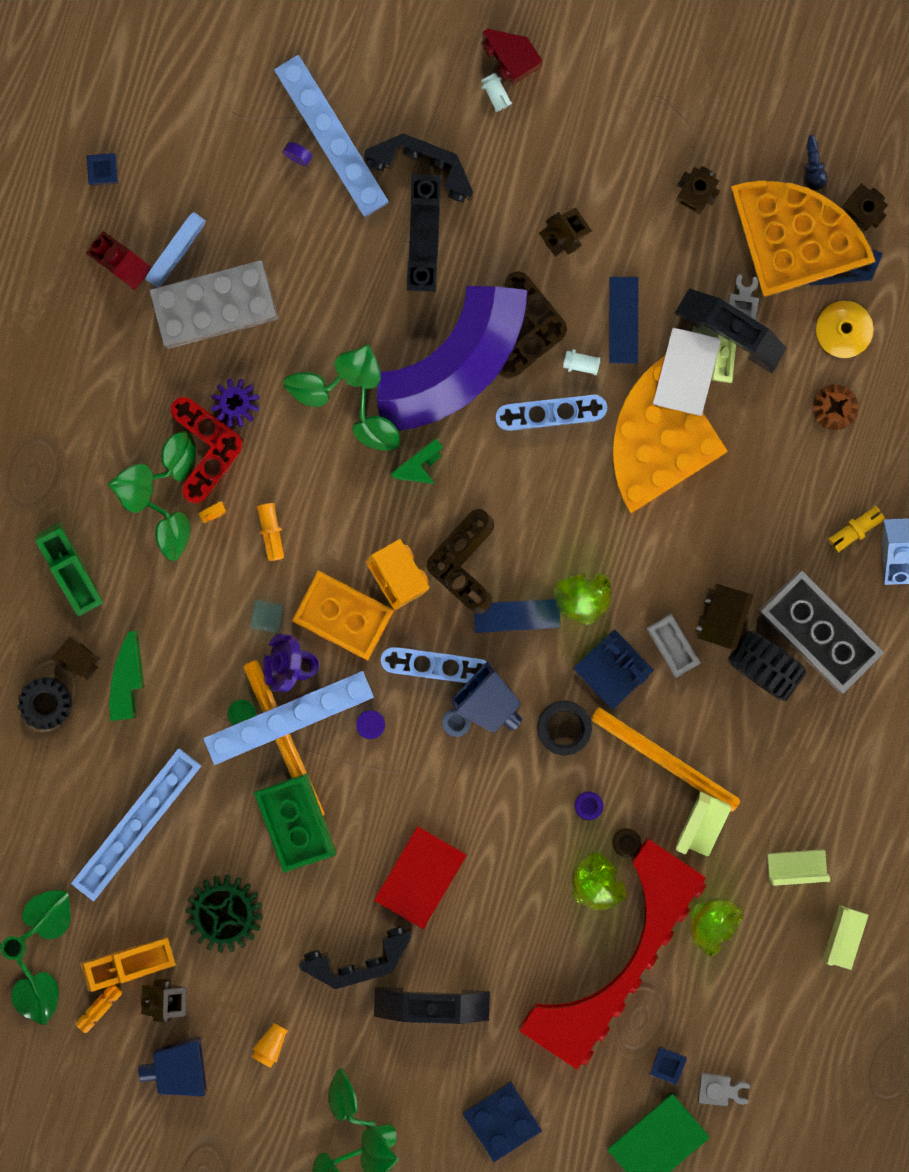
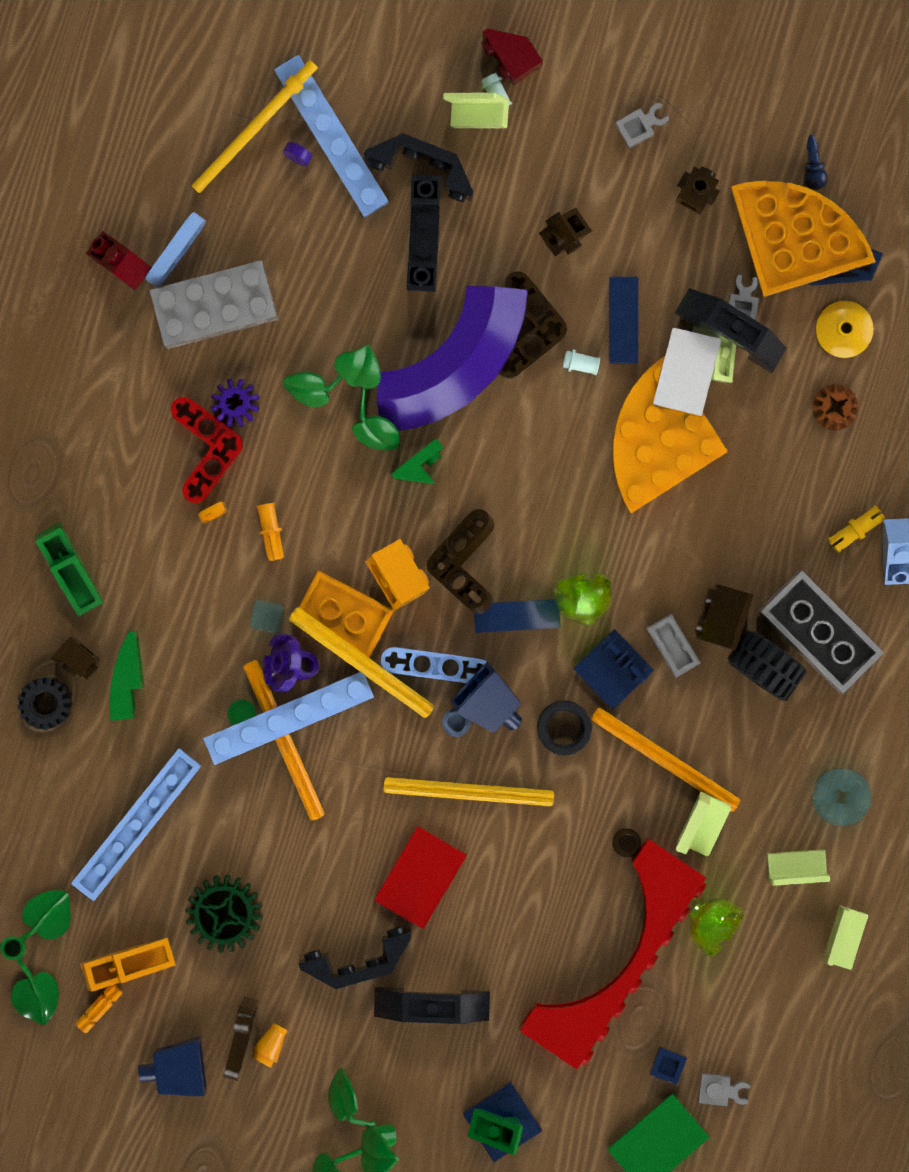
dark blue plate [86,153,119,186] -> none
green plant [107,430,196,562] -> none
dark brown brick [141,979,187,1022] -> none
green tile [253,773,337,873] -> none
dark purple tile [356,710,385,739] -> none
light blue beam [496,395,607,431] -> none
clear neon green cylinder [571,852,627,911] -> none
dark purple tile [574,791,603,821] -> none
dark brown brick [841,183,888,231] -> none
none -> yellow bar [191,60,318,193]
none -> dark brown beam [224,997,259,1081]
none -> yellow axle [289,607,434,718]
none -> yellow axle [383,777,554,806]
none -> yellowish green panel [443,93,509,128]
none -> green slope [467,1109,523,1155]
none -> light grey plate [615,103,670,149]
none -> clear light blue plate [813,768,871,826]

